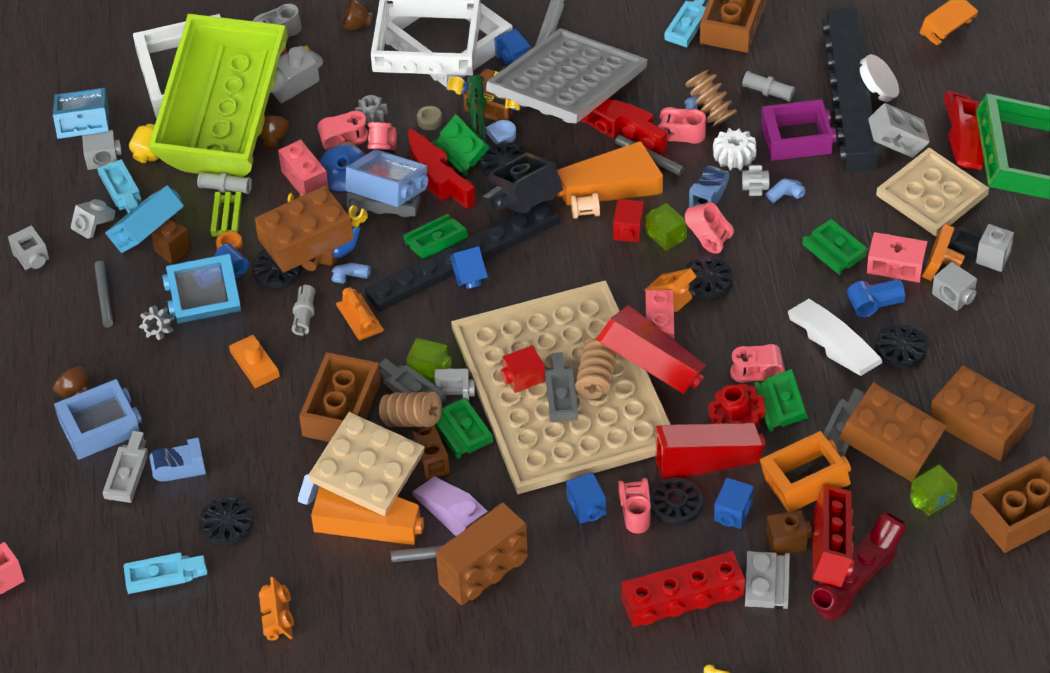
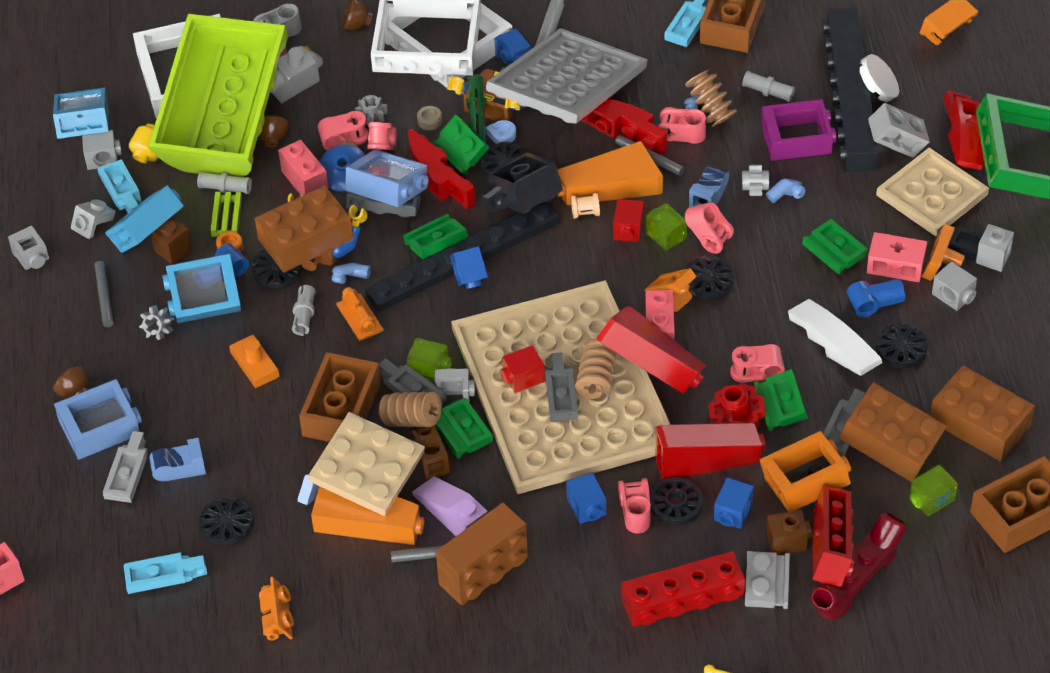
white gear [713,128,757,171] -> none

